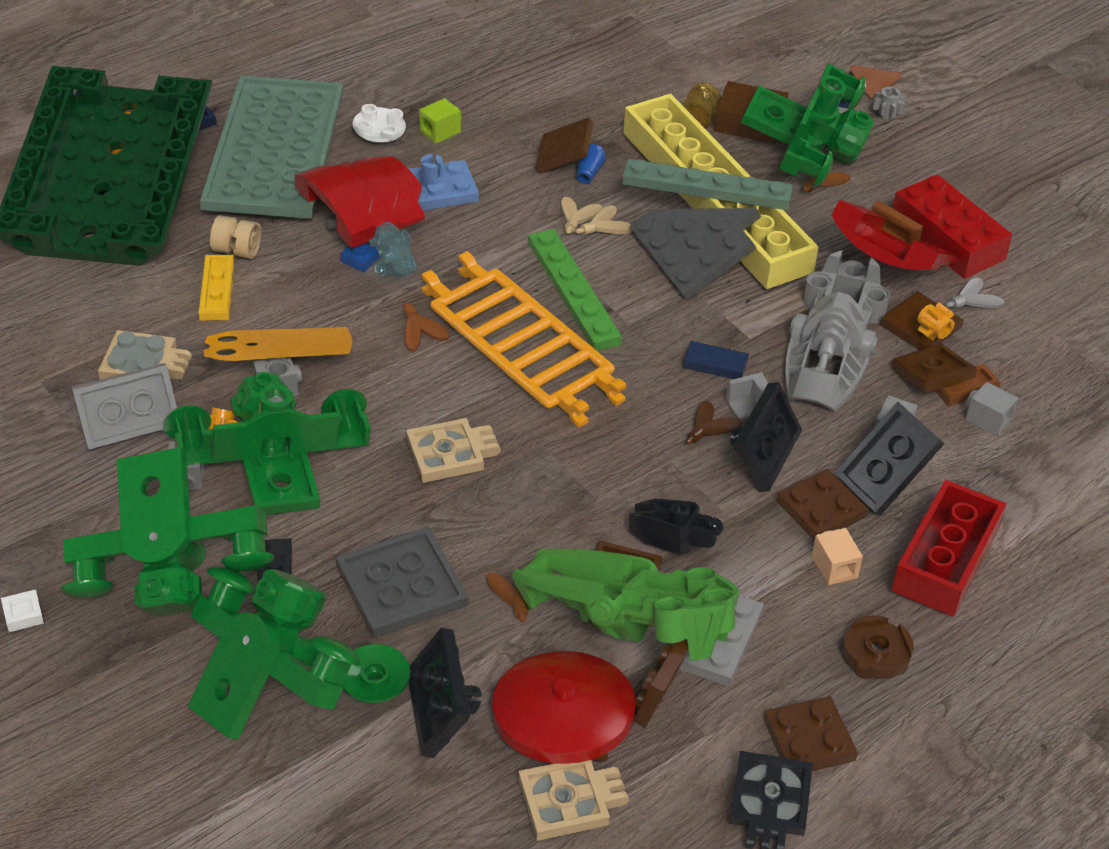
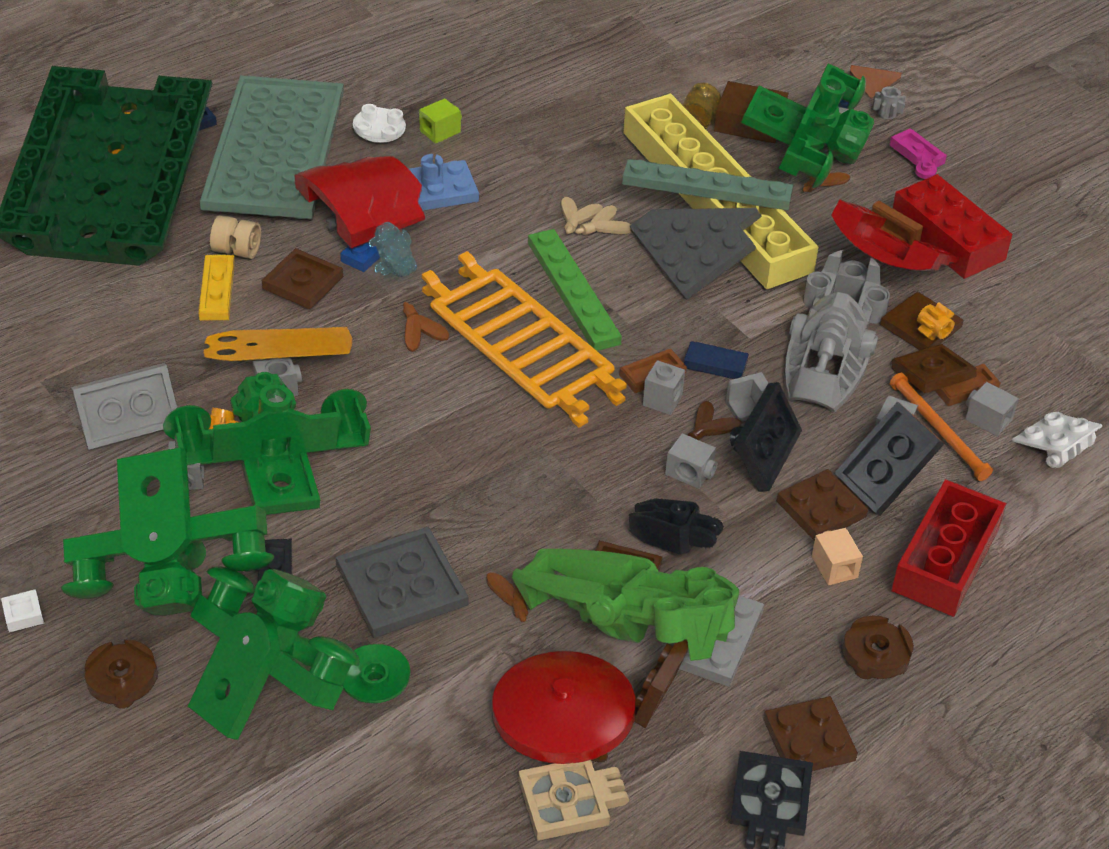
piece [98,330,192,380] -> none
tan piece [406,418,501,483] -> none
black plate [409,627,482,758] -> none
reddish brown tile [536,117,594,173] -> none
blue cone [576,144,606,184] -> none
light grey piece [946,277,1005,309] -> none
none -> reddish brown plate [85,640,158,709]
none -> reddish brown plate [261,248,344,309]
none -> dark orange tile [619,348,687,394]
none -> light grey brick [643,360,685,415]
none -> light grey brick [665,433,718,489]
none -> dark pink hinge [890,128,947,179]
none -> orange bar [890,373,993,481]
none -> white hinge [1012,412,1102,468]

